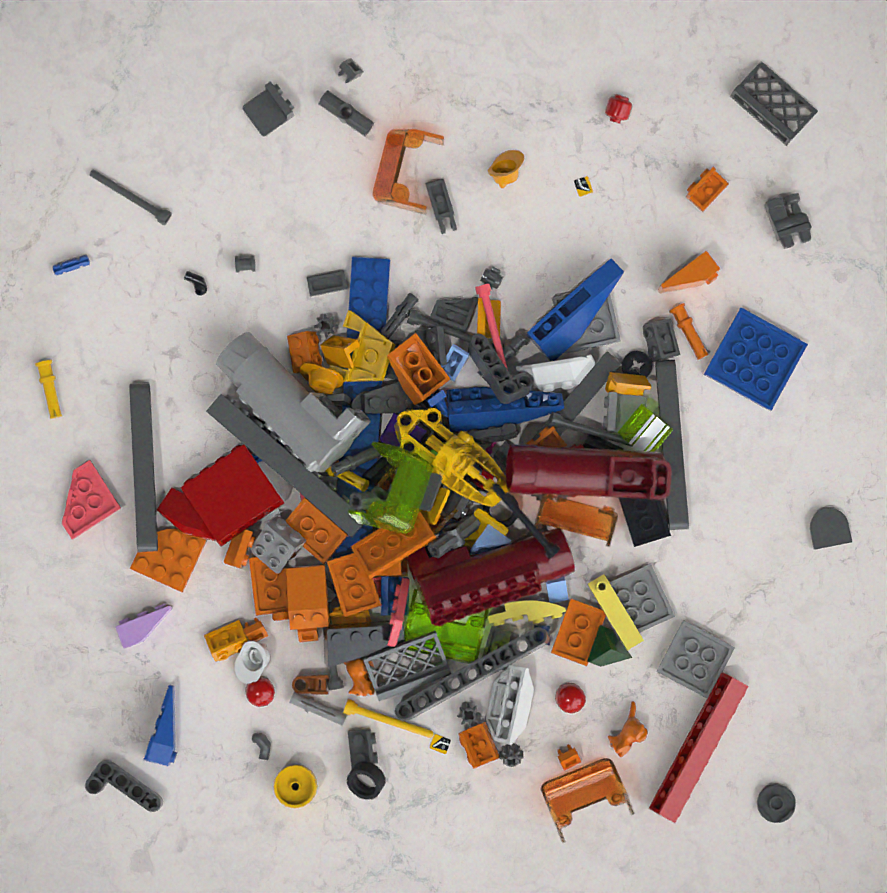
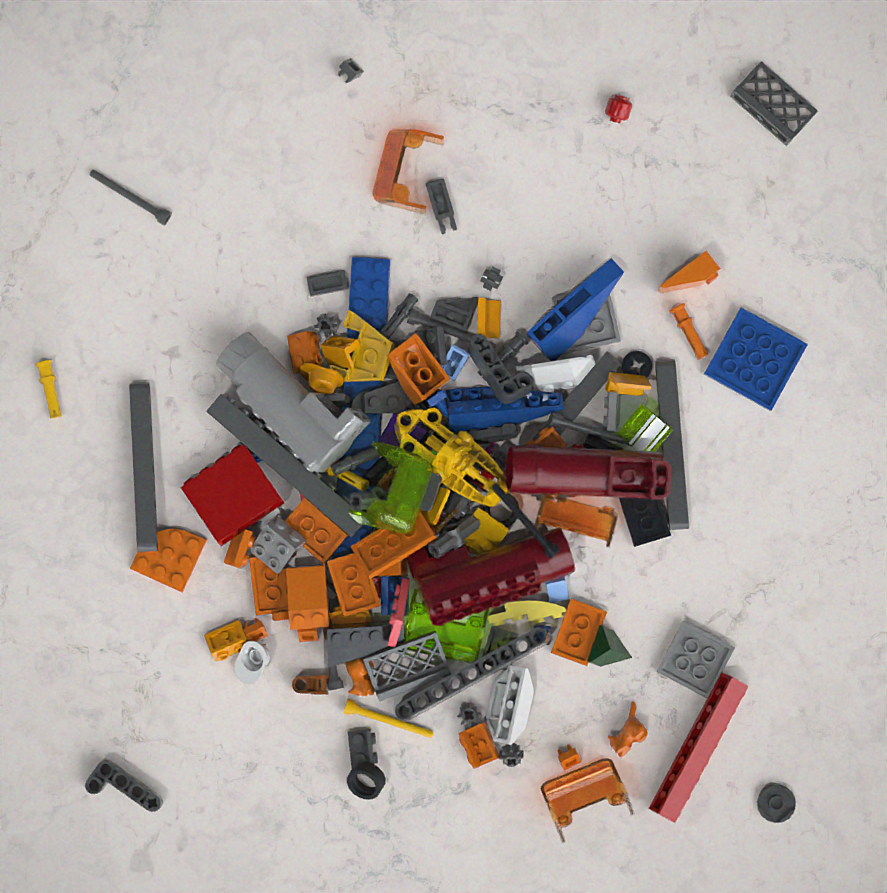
blue axle [52,255,90,276] -> none
coral plate [62,460,121,540] -> none
lavender slope [115,604,172,648] -> none
blue wedge [144,685,177,766] -> none
red piece [157,487,216,541] -> none
black arm [184,271,207,296] -> none
dark grey bush [235,255,256,273] -> none
dark grey bracket [243,81,294,137] -> none
red hair [245,676,275,707] -> none
dark grey arm [252,733,271,760] -> none
yellow wheel [274,764,318,808] -> none
light grey pin [289,692,347,726] -> none
dark grey piece [318,90,374,136] -> none
sticker [430,734,451,754] -> none
light blue slope [469,524,512,555] -> none
coral piece [475,283,508,370] -> none
light orange piece [488,150,525,188] -> none
red hair [555,683,586,714] -> none
sticker [574,176,593,197] -> none
light yellow piece [587,574,644,651] -> none
light grey plate [609,564,675,633] -> none
dark grey bracket [643,318,680,362] -> none
orange bracket [686,167,729,212] -> none
dark grey hips [764,193,812,249] -> none
dark grey tile [810,508,852,550] -> none

